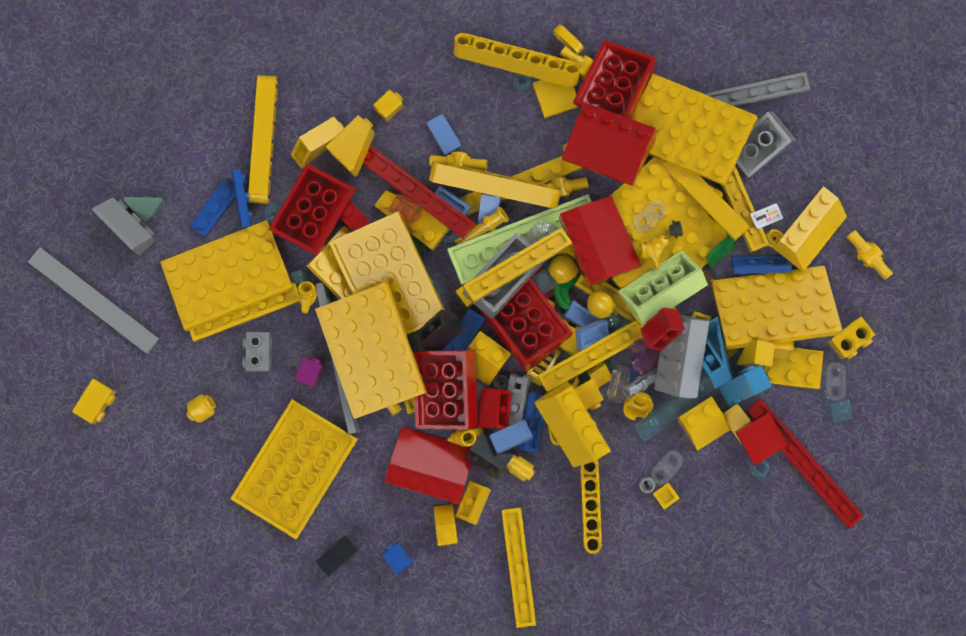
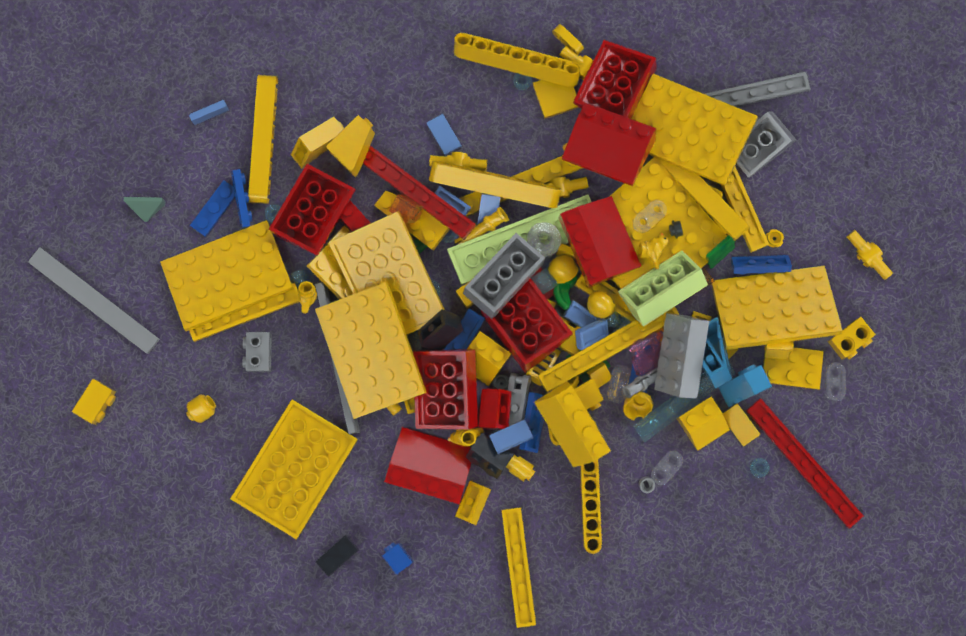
light grey slope [92,198,156,256] -> none
magenta brick [295,356,325,389] -> none
yellow brick [373,90,403,122] -> none
yellow slope [434,504,458,546] -> none
yellow plate [463,227,572,303] -> none
red brick [640,307,685,351] -> none
yellow tile [652,482,680,510] -> none
red tile [735,412,787,466] -> none
yellow slope [737,338,775,368] -> none
white sticker [750,203,783,229] -> none
yellow slope [773,186,847,272] -> none
clear light blue plate [829,399,853,423] -> none
none -> medium blue tile [189,100,229,125]

